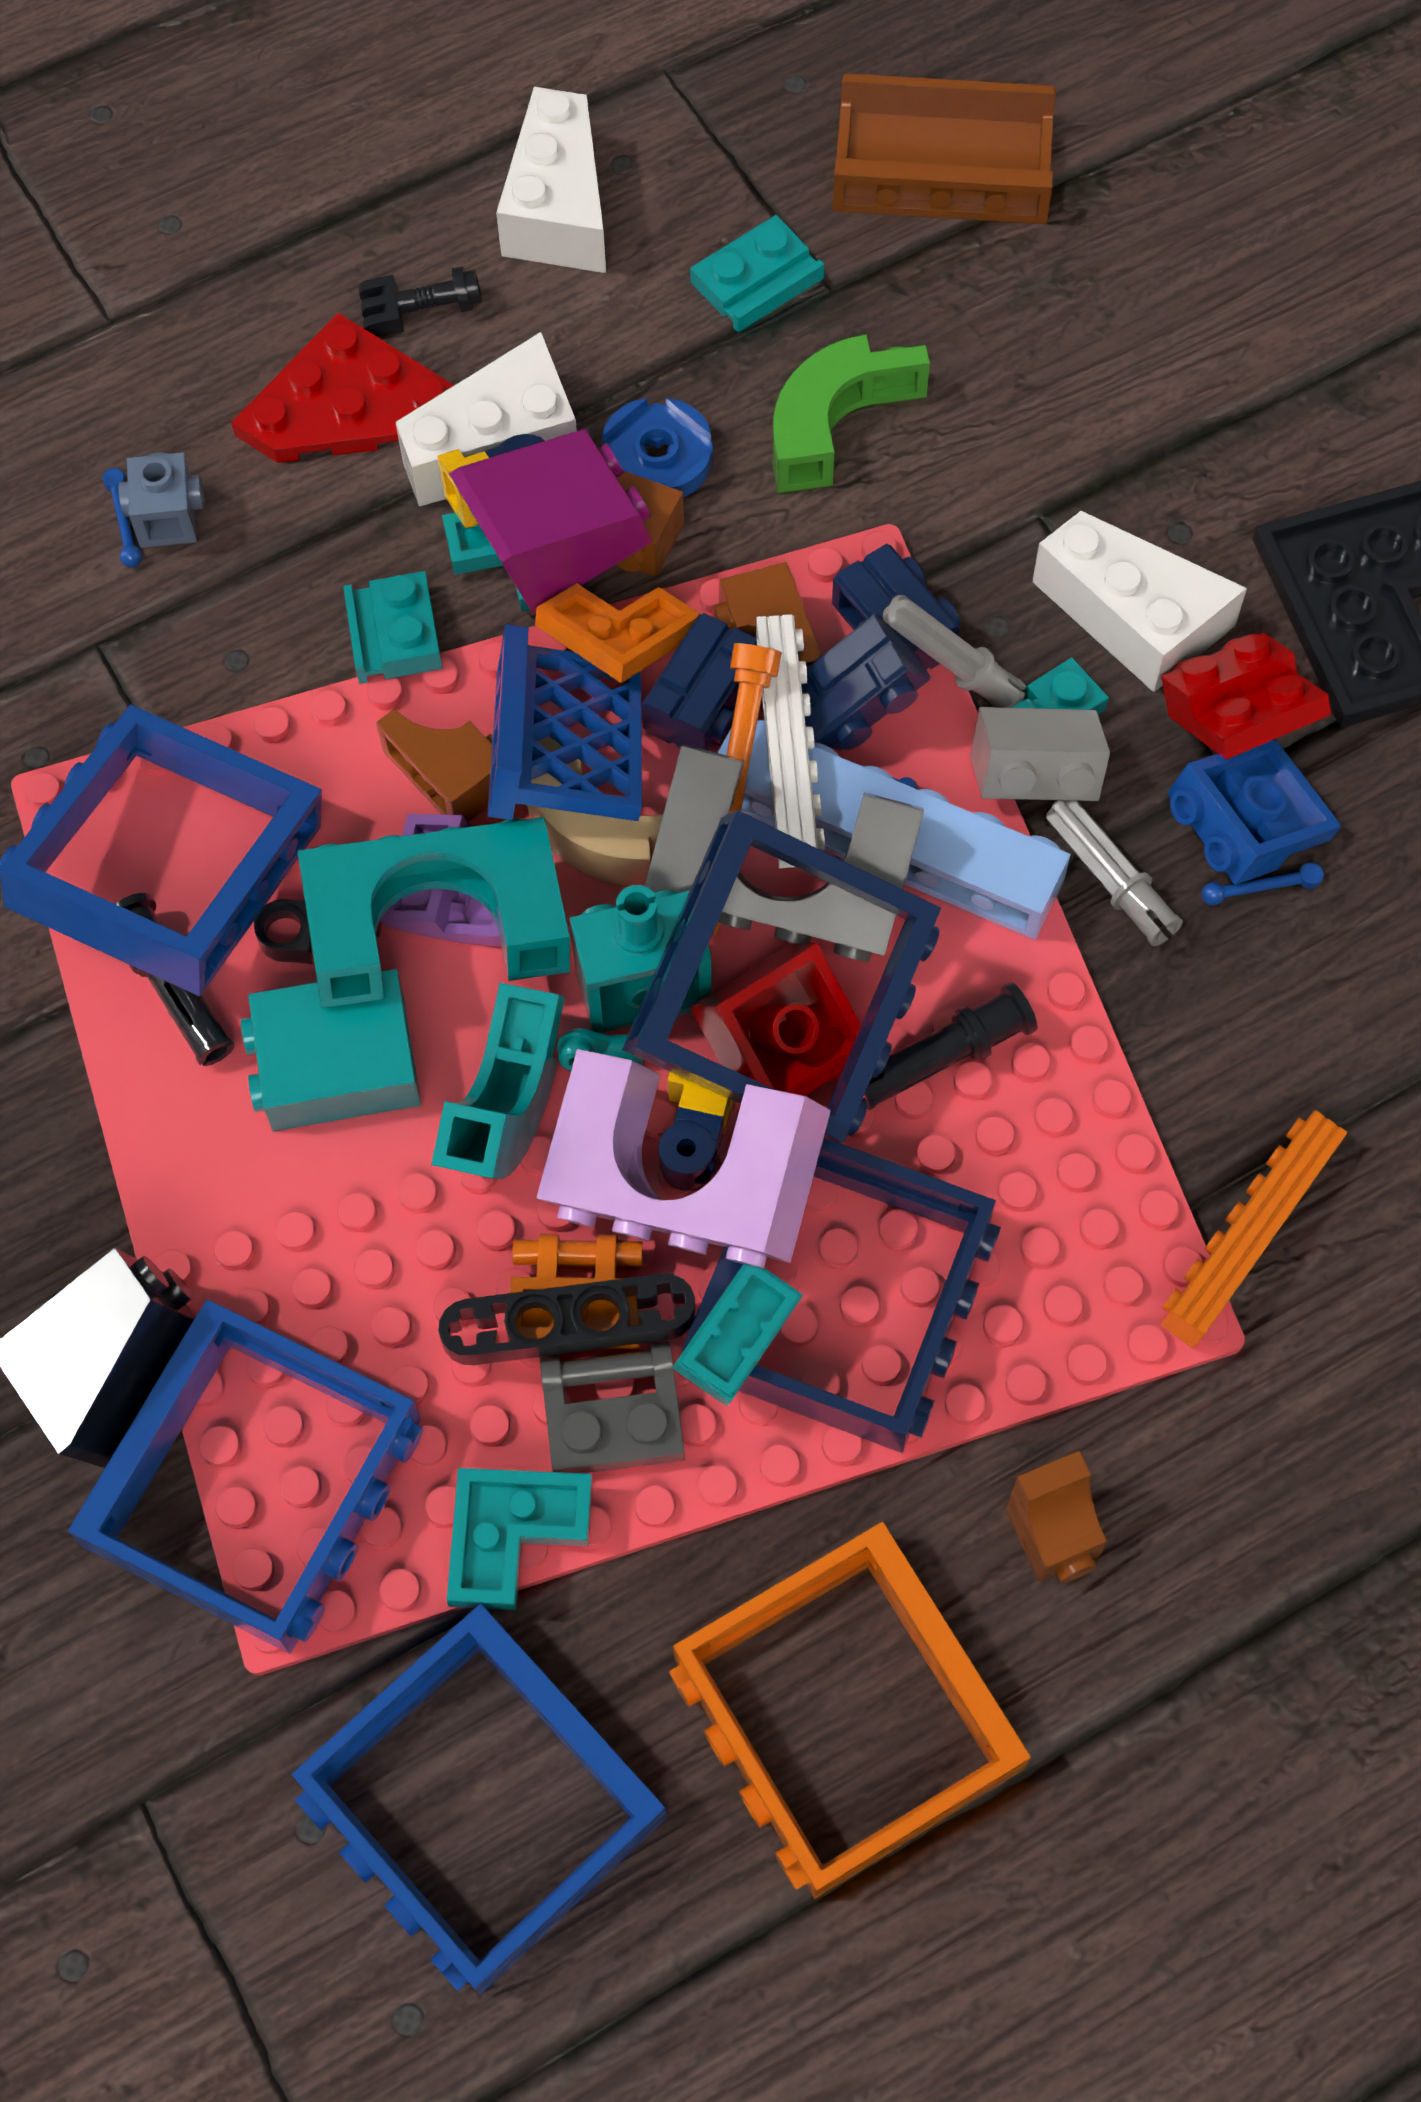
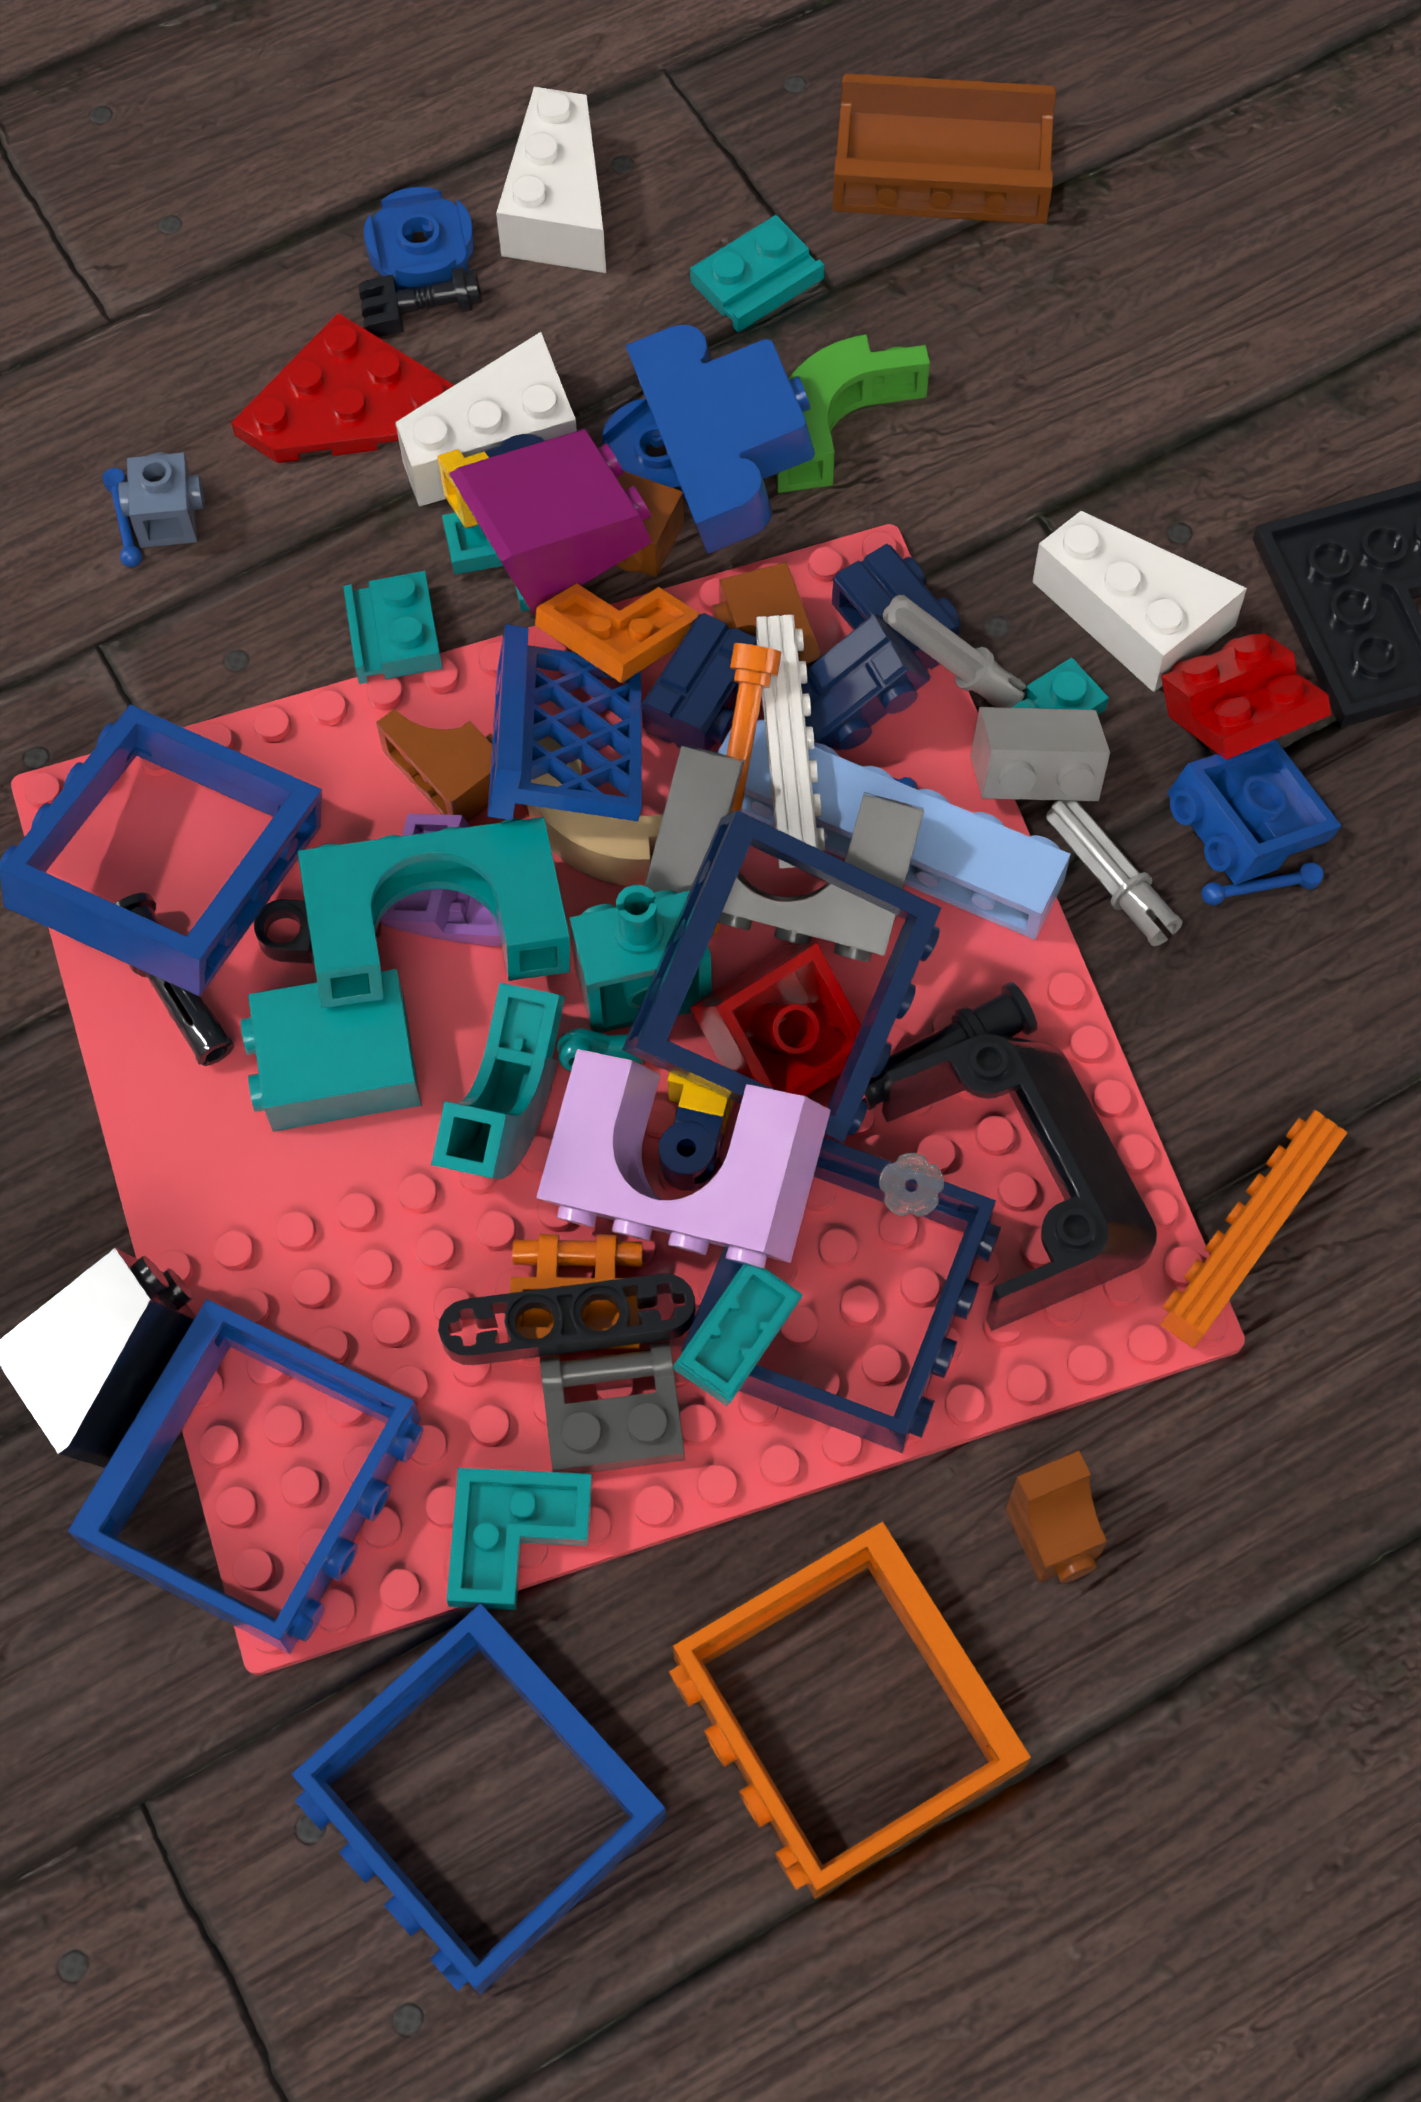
none -> blue plate [364,187,474,290]
none -> blue brick [625,325,815,554]
none -> clear plate [879,1153,944,1217]
none -> black windscreen [882,1034,1157,1331]

